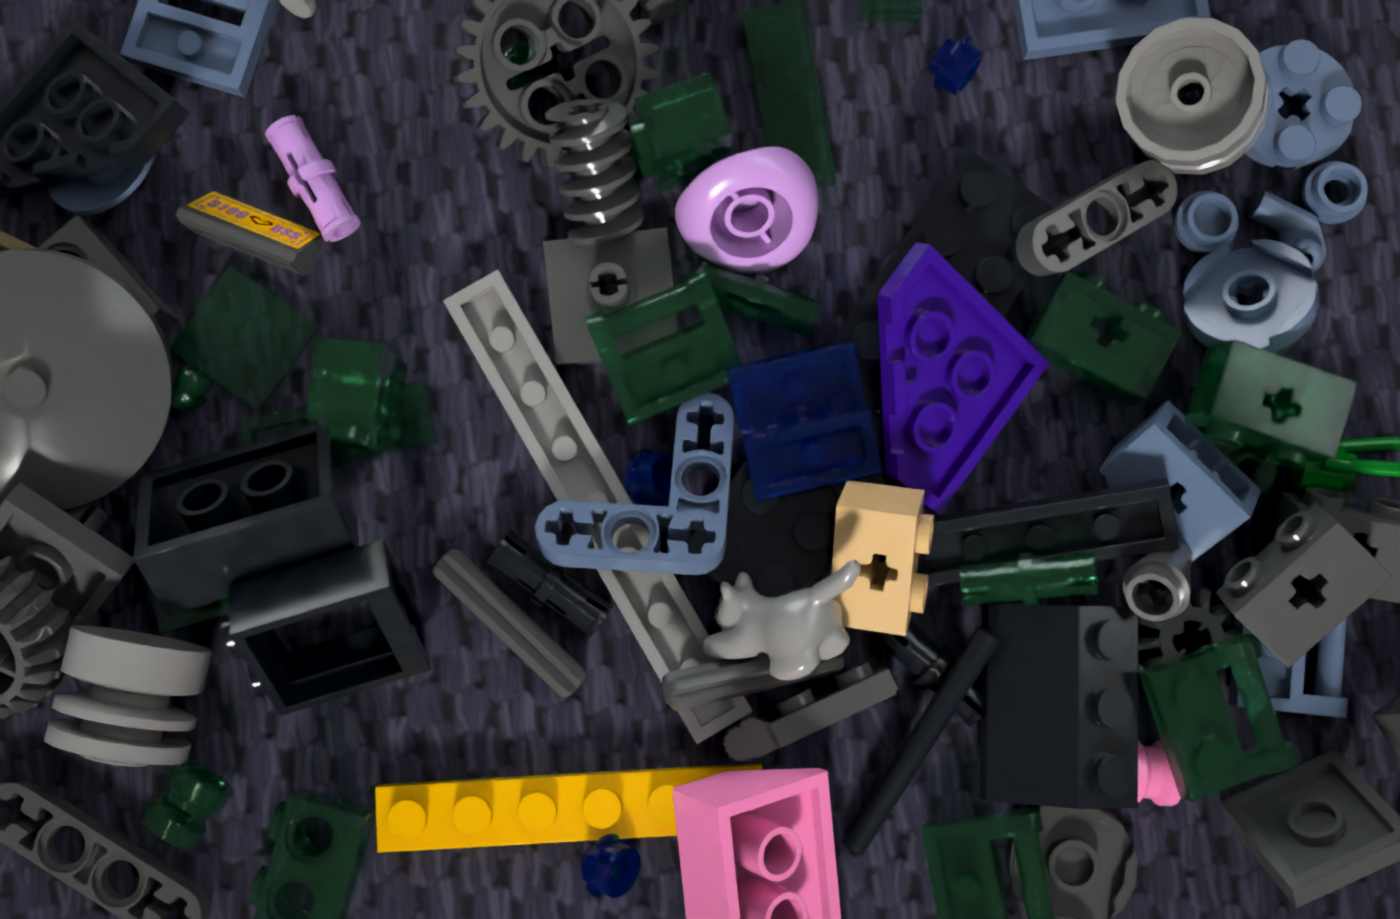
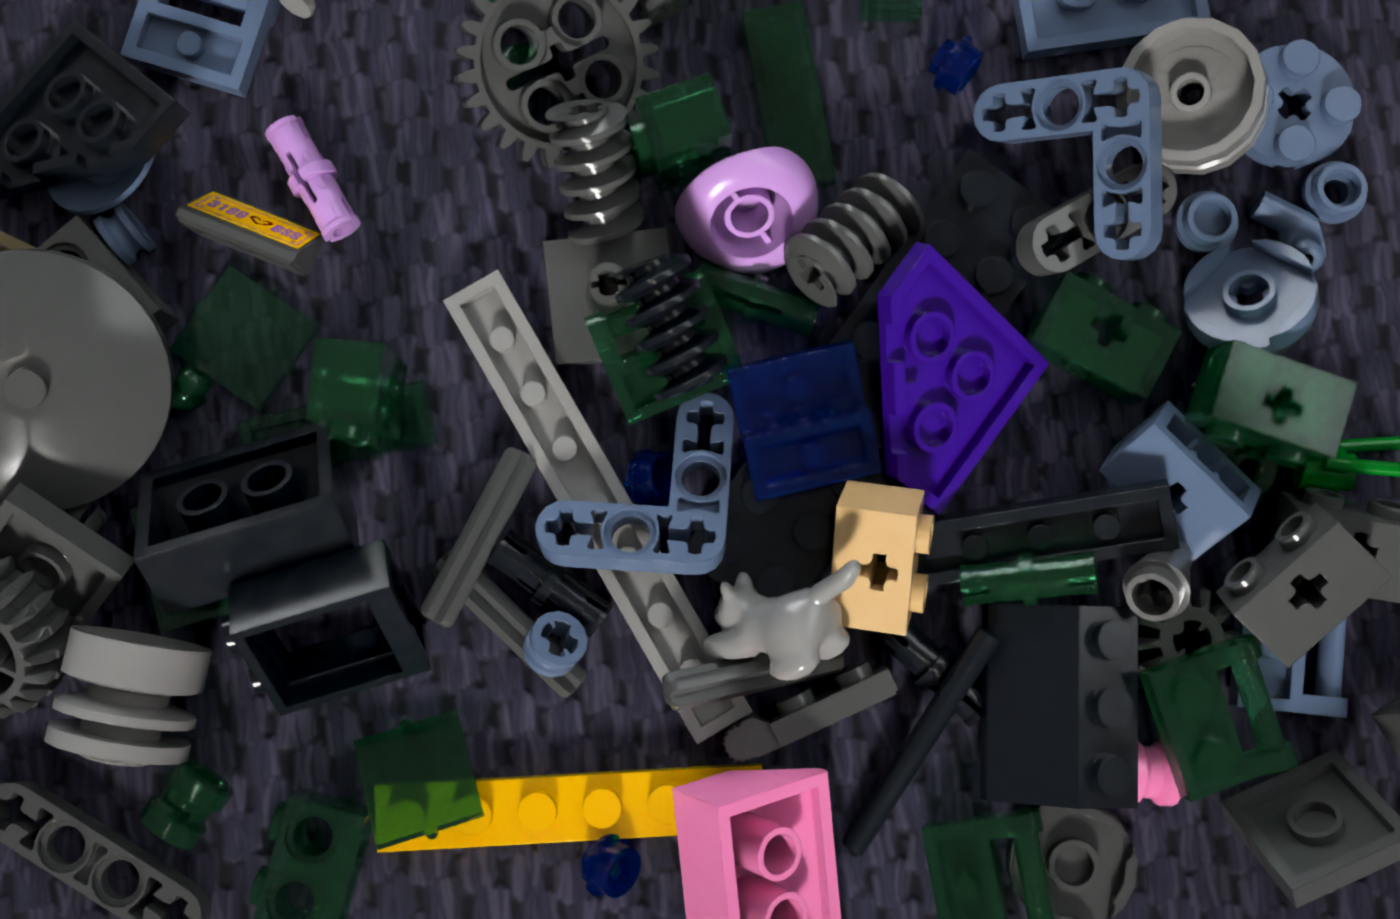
none -> sand blue bush [93,202,157,266]
none -> clear green piece [354,709,485,850]
none -> dark grey axle [421,447,536,627]
none -> sand blue bush [522,611,588,678]
none -> black piece [607,253,729,402]
none -> dark grey piece [784,172,925,308]
none -> sand blue beam [973,67,1163,261]

